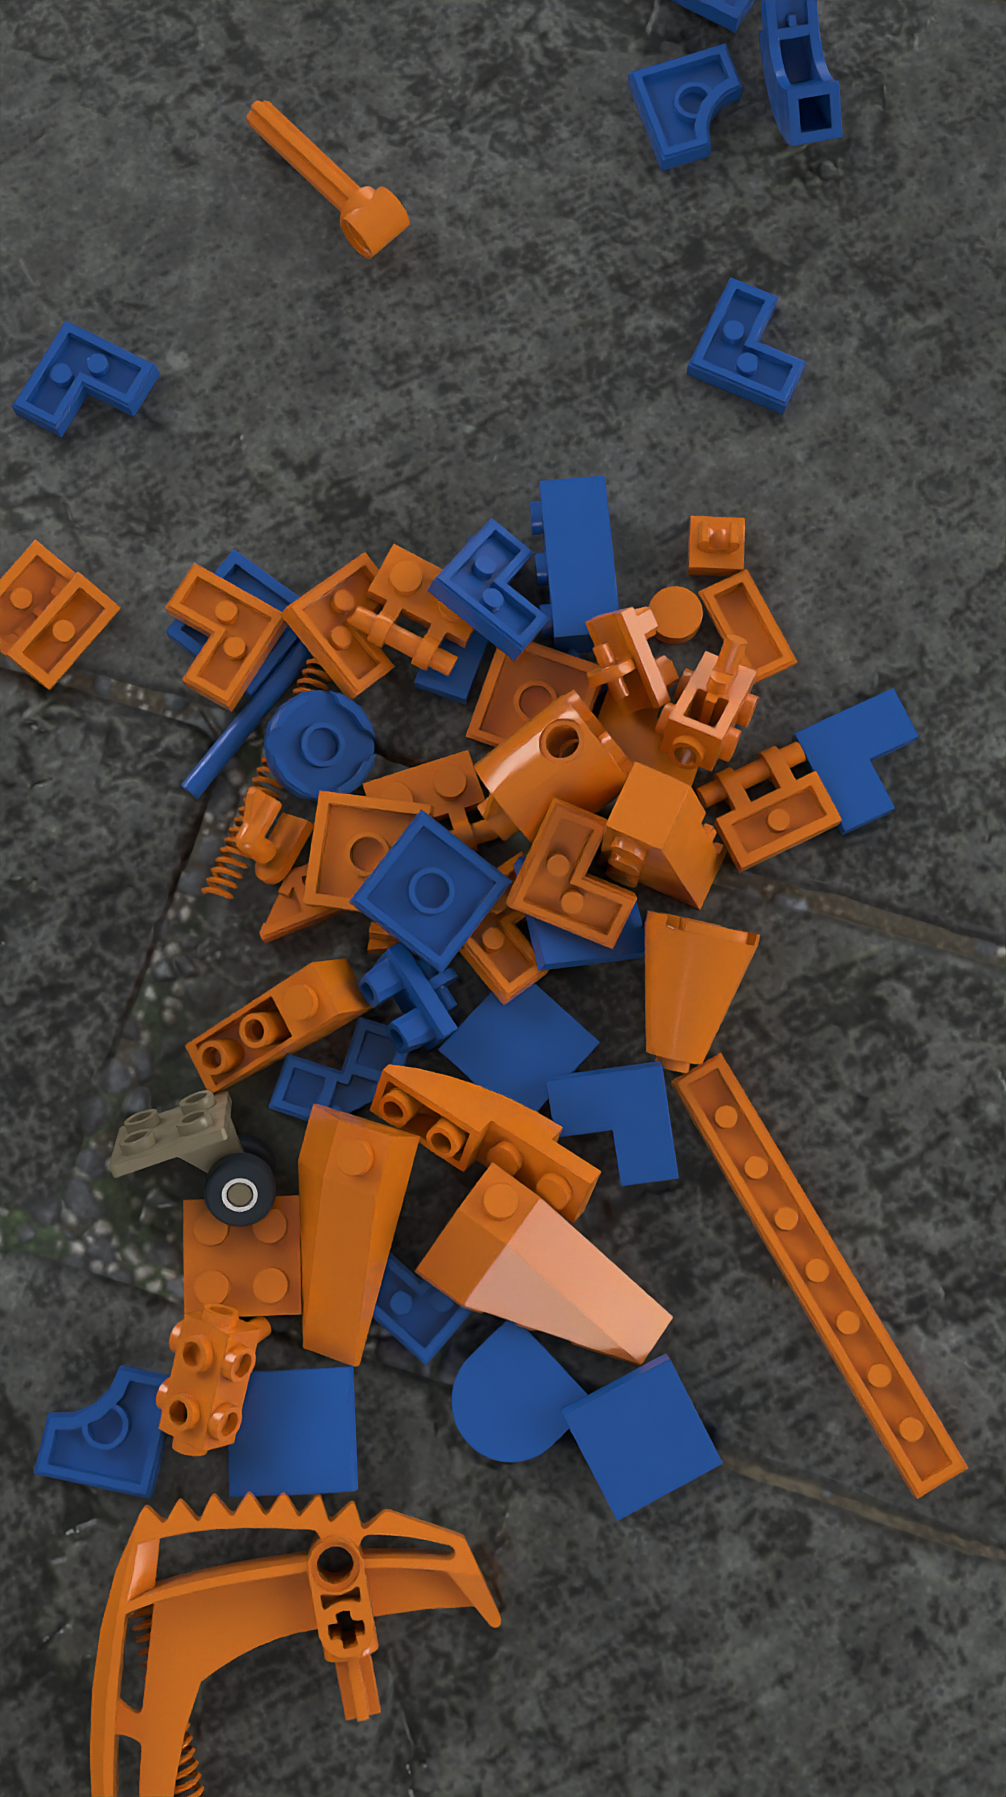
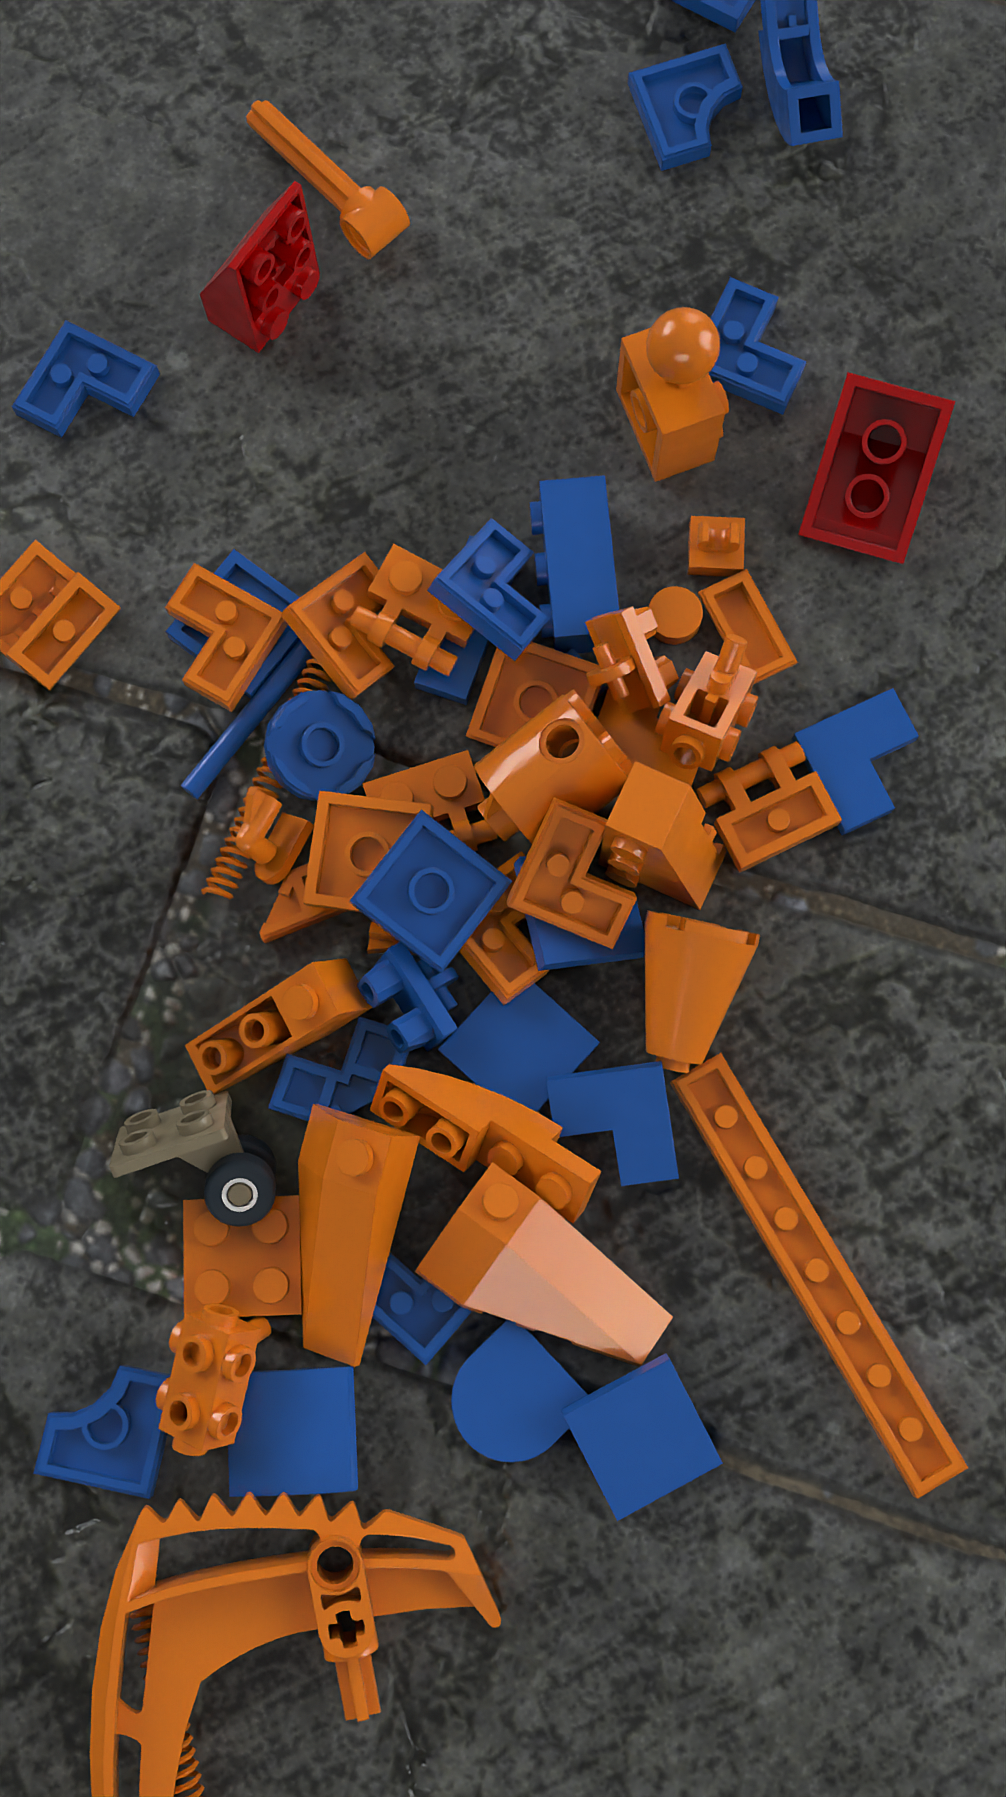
none -> red slope [200,181,320,353]
none -> orange brick [616,307,729,482]
none -> red slope [798,372,956,564]

